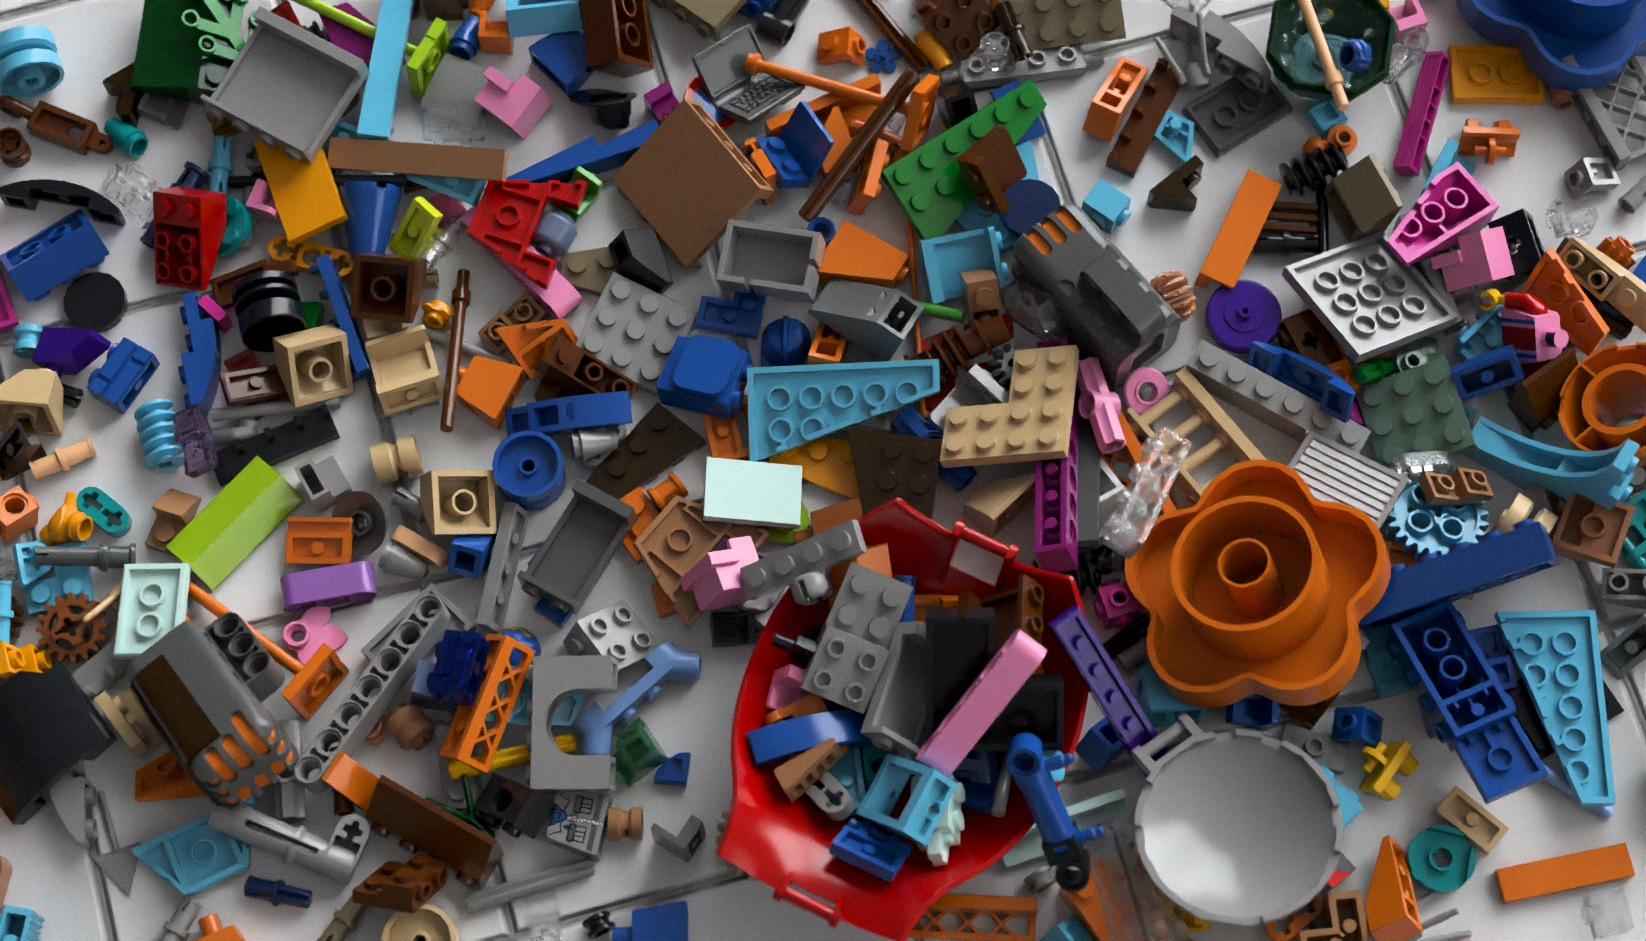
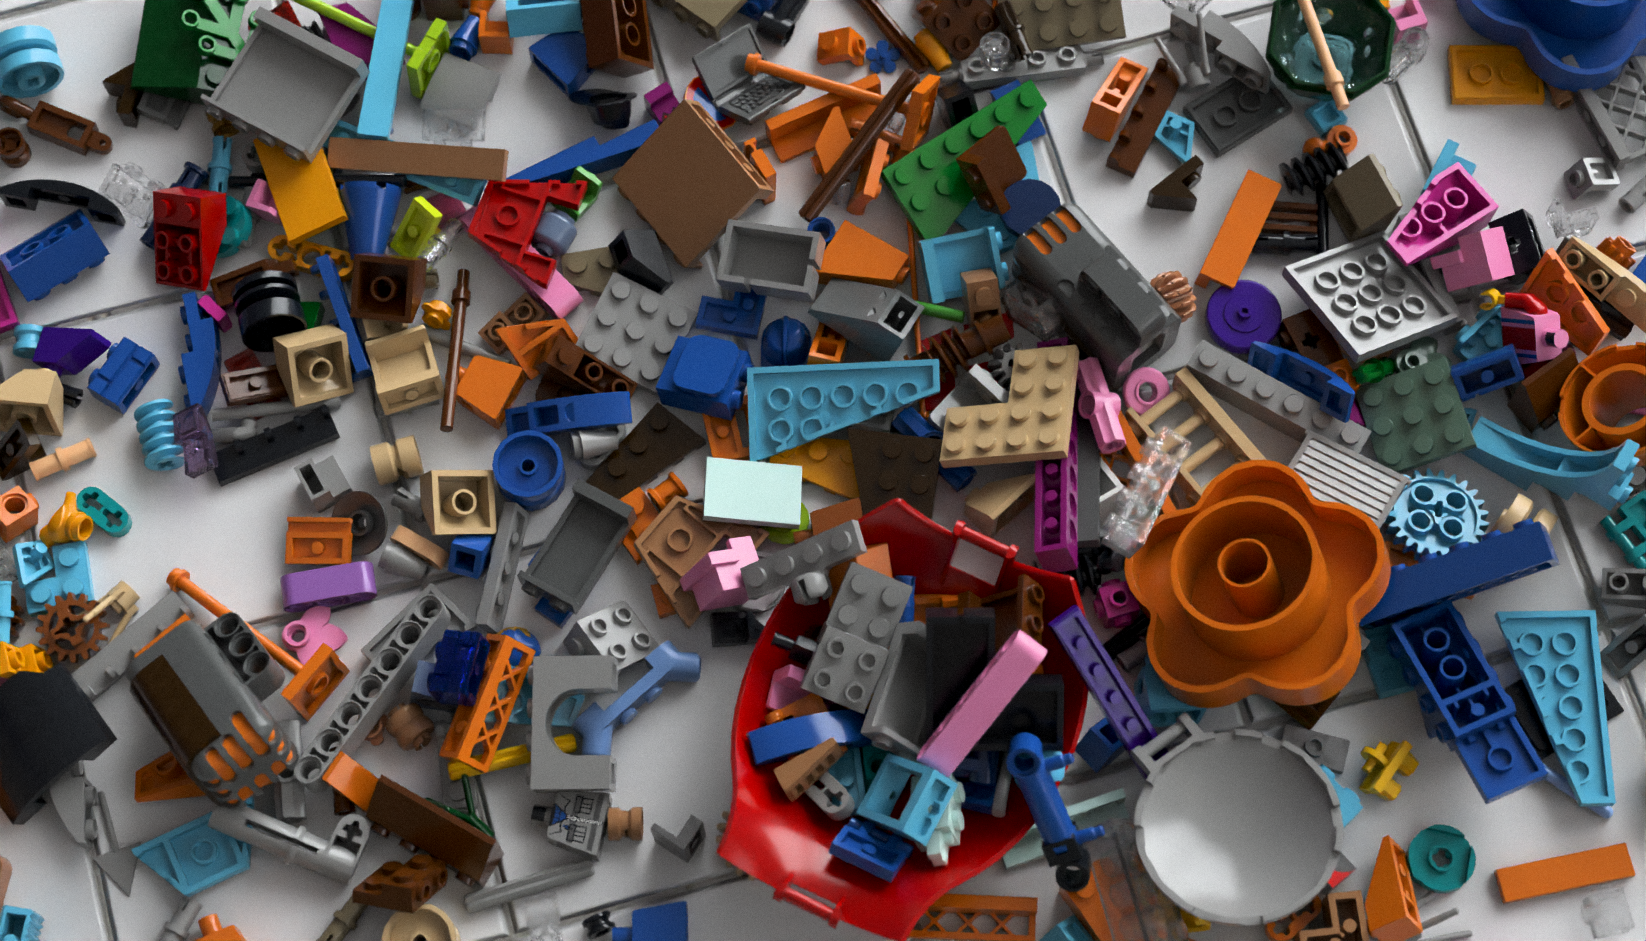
dark grey pin [35,543,136,572] -> none
black tile [63,272,128,333] -> none
tan bracket [94,688,163,758] -> none
teal cone [104,117,149,158] -> none
light aqua tile [113,563,191,660] -> none
medium nougat slope [145,488,202,556] -> none
lime slope [166,456,304,591] -> none
dark blue axle [244,875,313,908] -> none
black brick [473,773,554,840] -> none
bright pink plate [474,65,553,140] -> none
clear green brick [612,717,669,787] -> none
blue tile [653,752,691,787] -> none
blue bracket [755,101,834,189] -> none
light grey bush [1023,865,1056,895] -> none
medium azure brick [1082,179,1132,234] -> none
blue bracket [1226,694,1280,729] -> none
blue bracket [1332,706,1383,749] -> none
blue piece [1338,39,1372,73] -> none
clear beam [1389,451,1453,483] -> none
dark pink piece [1393,51,1451,177] -> none
medium nougat slope [1418,467,1494,506] -> none
tan plate [1433,786,1510,856] -> none
orange hips [1458,119,1520,165] -> none
blue slope [1469,624,1518,690] -> none
nougat plate [1549,492,1636,569] -> none

